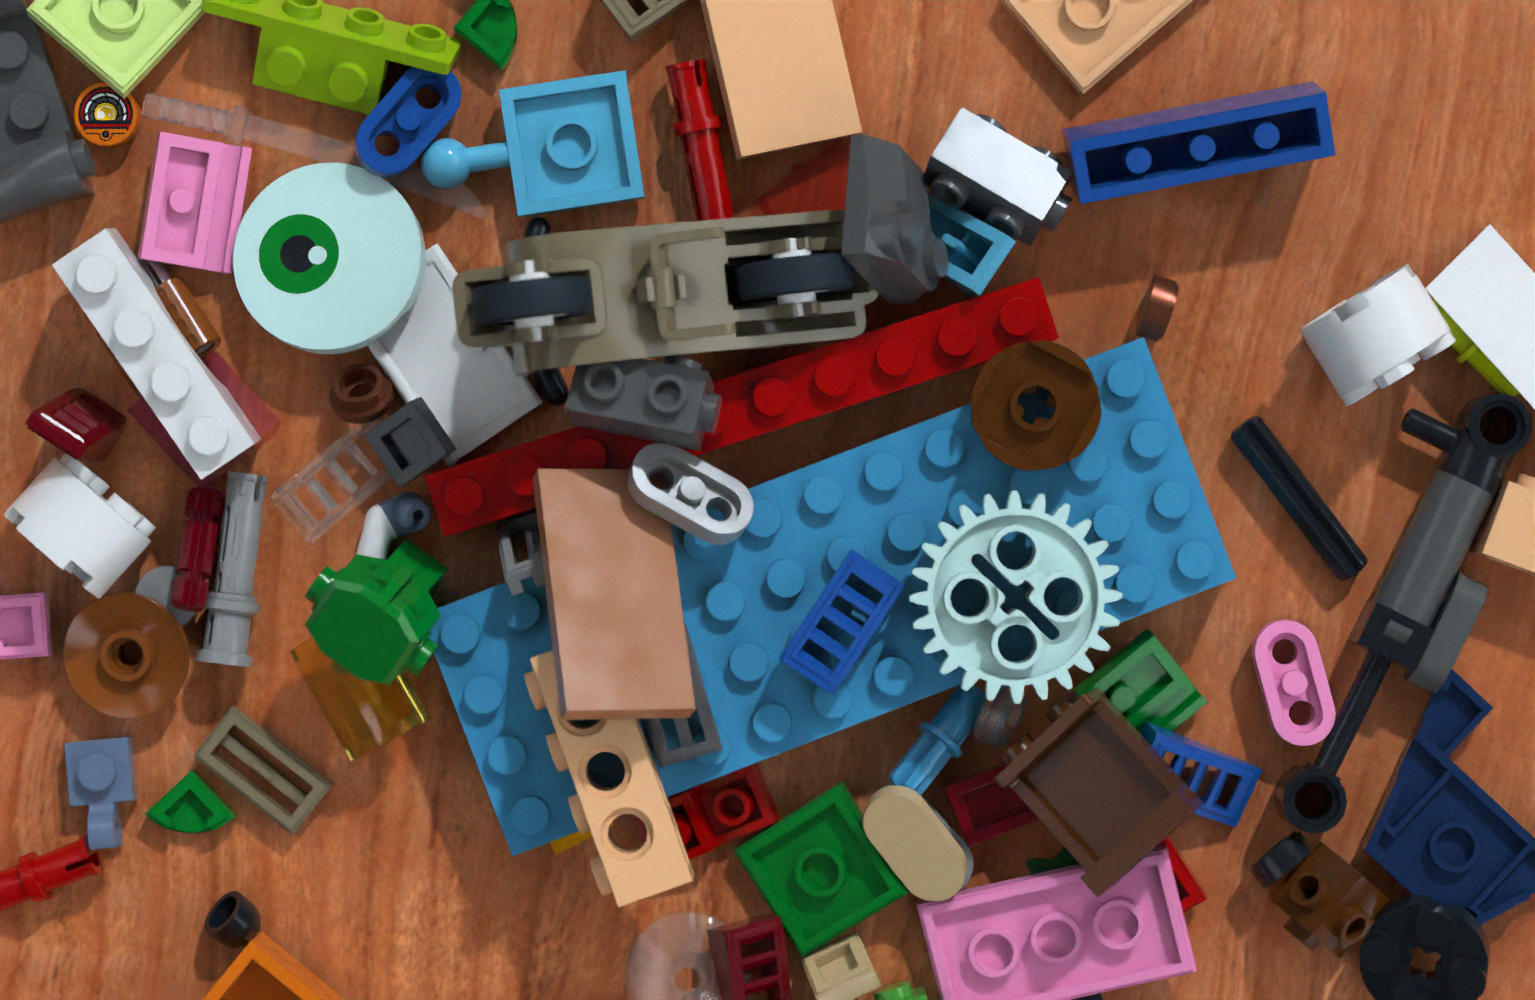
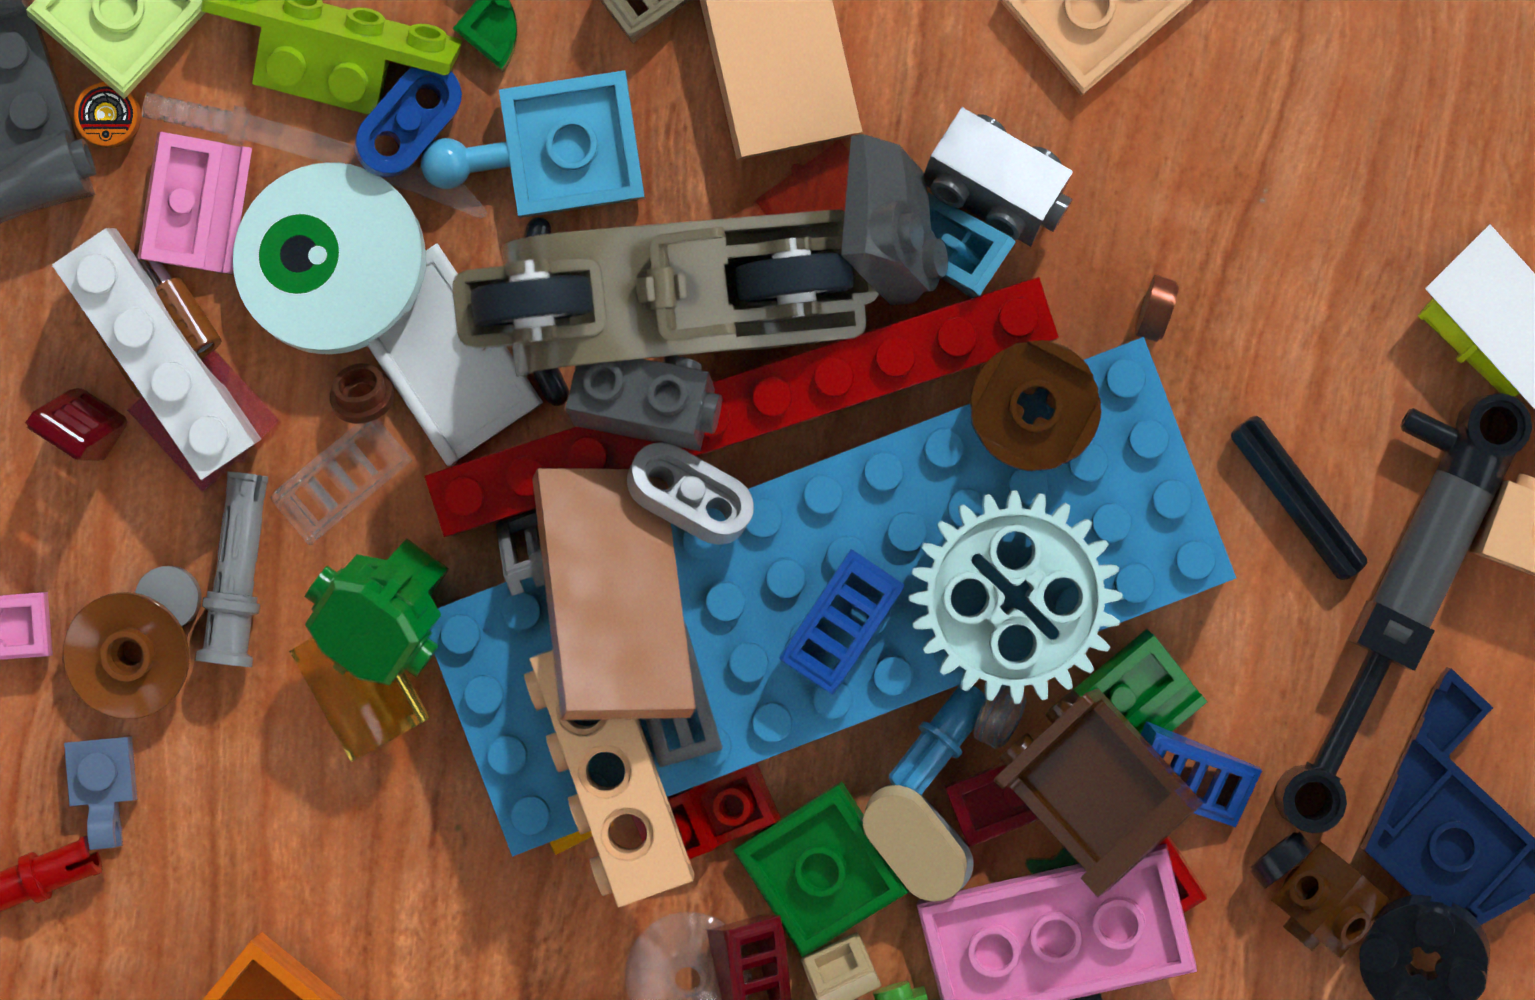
white brick [3,453,156,599] -> none
green tile [145,769,237,833] -> none
dark red axle [170,487,223,612] -> none
dark tan tile [193,705,335,835] -> none
black hinge [204,891,261,948] -> none
arm [355,492,432,560] -> none
black plate [364,397,457,488] -> none
red pin [666,59,734,221] -> none
blue brick [1062,81,1336,204] -> none
bright pink plate [1251,620,1336,746] -> none
white brick [1300,264,1456,407] -> none
dark grey beam [1404,571,1488,694] -> none

